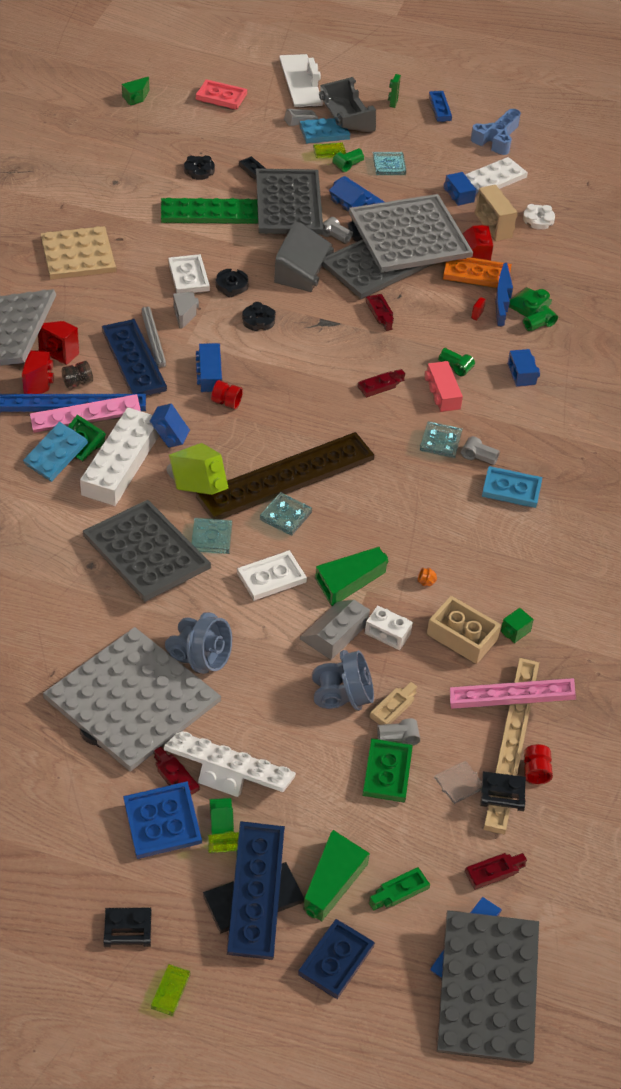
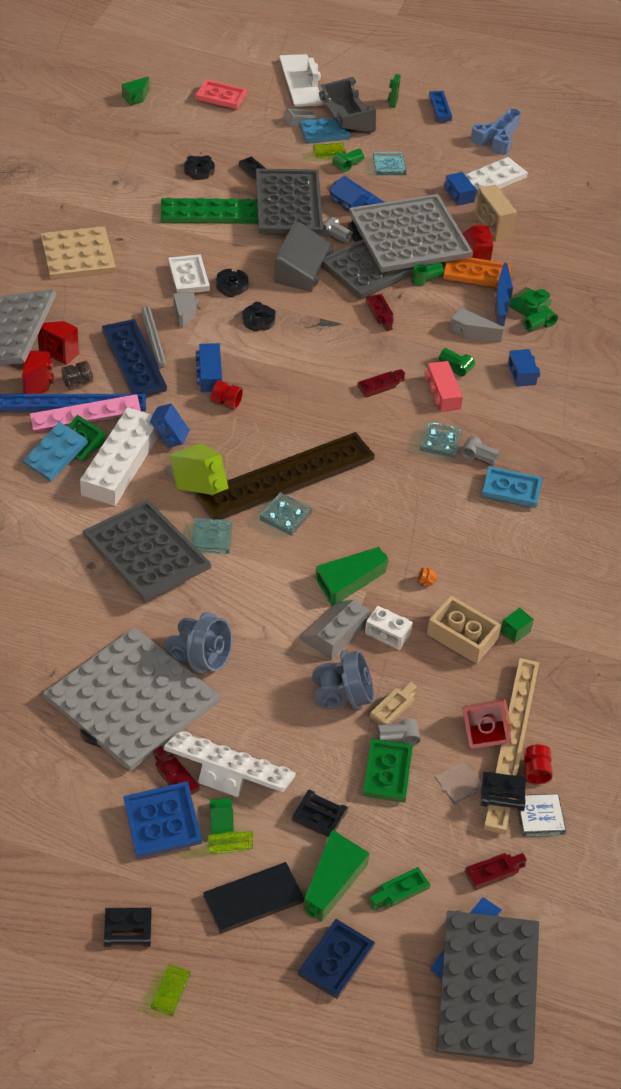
dark blue plate [227,821,285,960] -> none
white plate [237,550,307,601] -> none
bright pink plate [450,678,576,709] -> none
red tile [471,297,486,321] -> none
white plate [523,204,555,229] -> none
none -> black plate [292,789,349,838]
none -> green piece [411,262,444,286]
none -> light grey slope [449,307,505,342]
none -> red slope [462,699,511,749]
none -> white tile [515,794,566,836]

